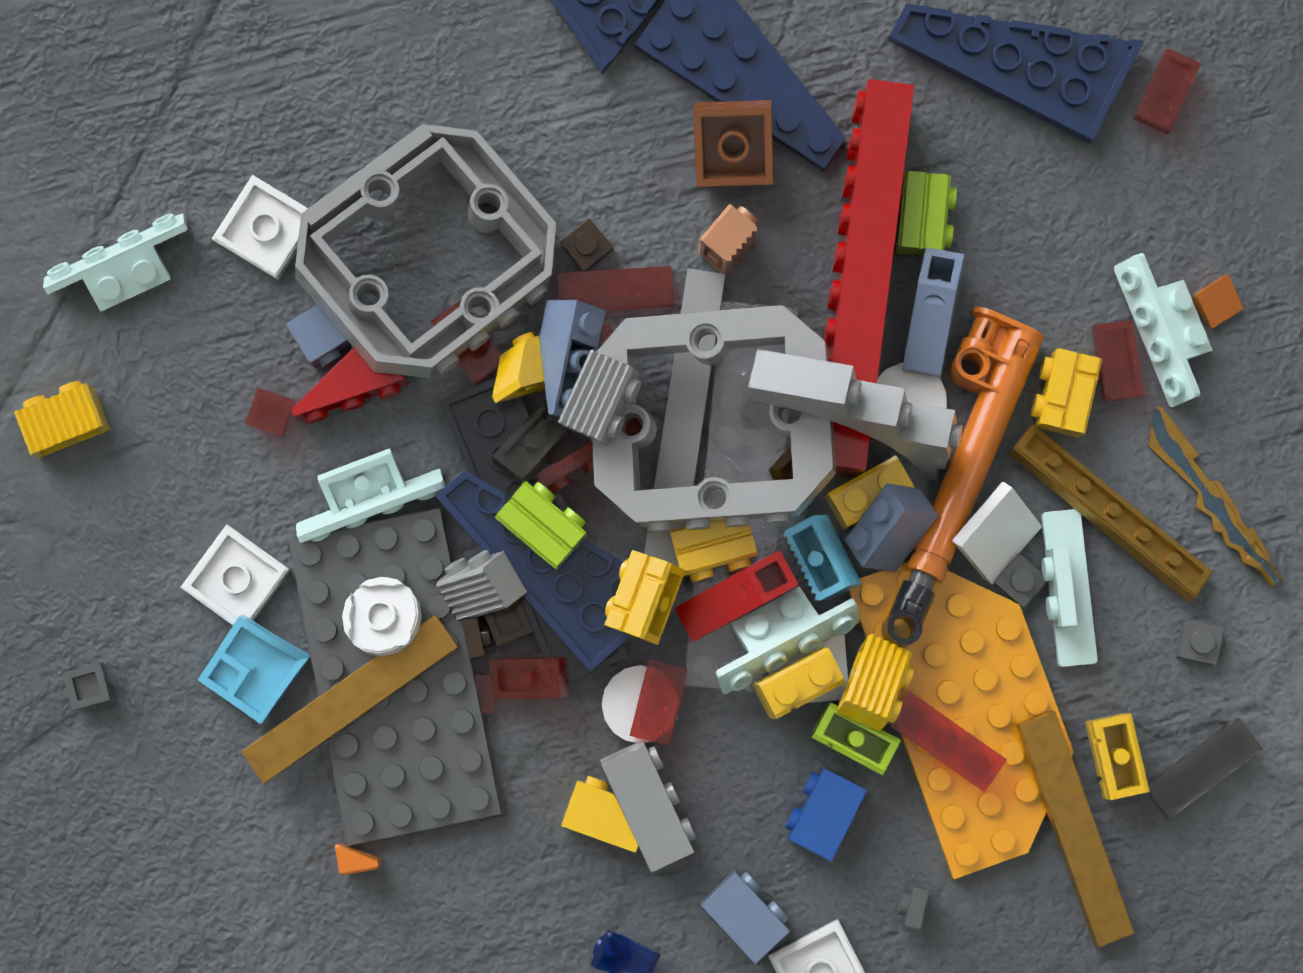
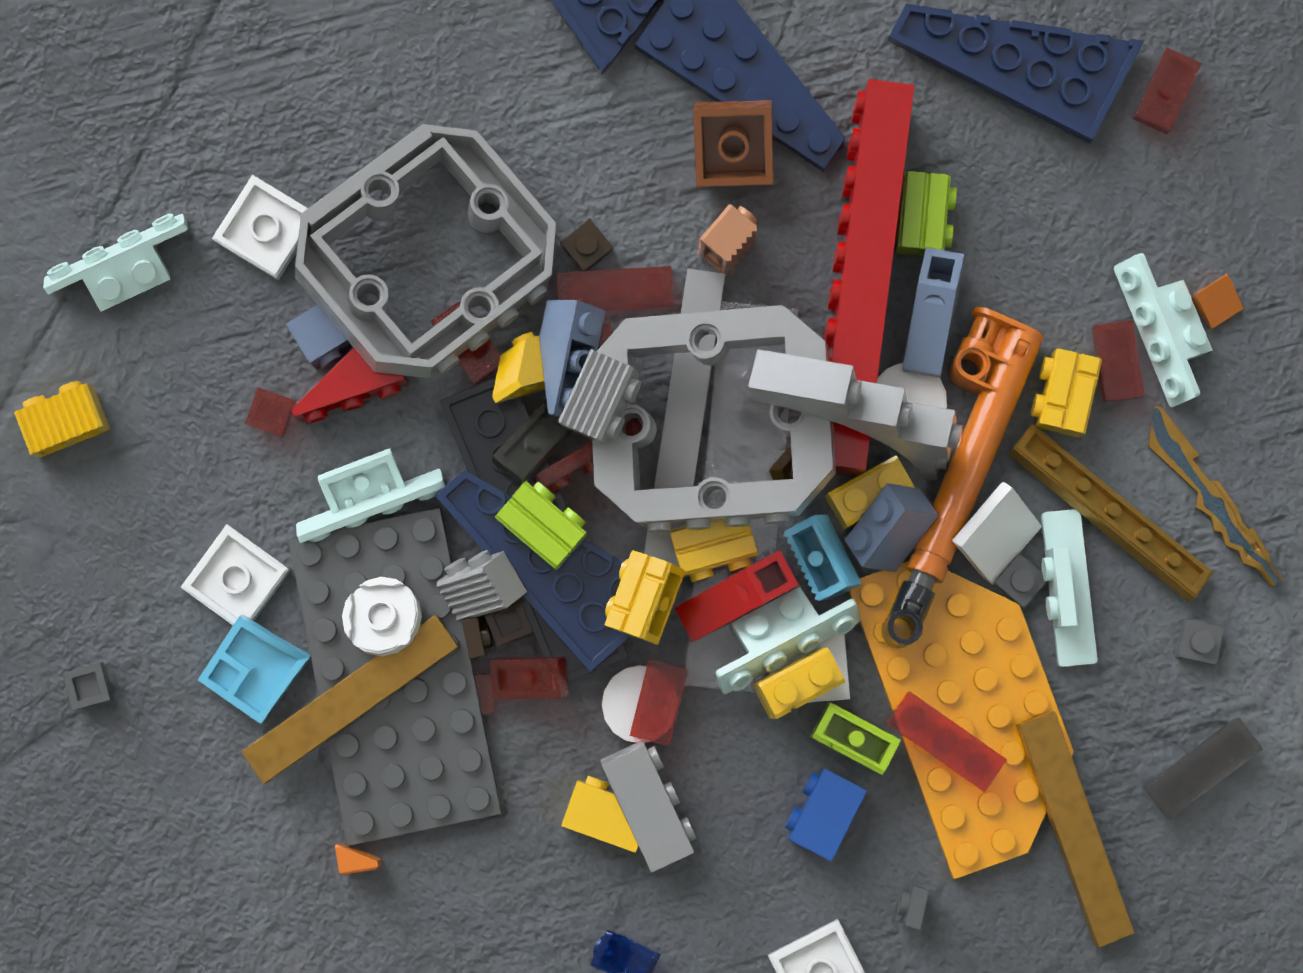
sand blue brick [700,870,790,964] -> none
yellow brick [836,634,914,732] -> none
yellow brick [1085,713,1150,800] -> none

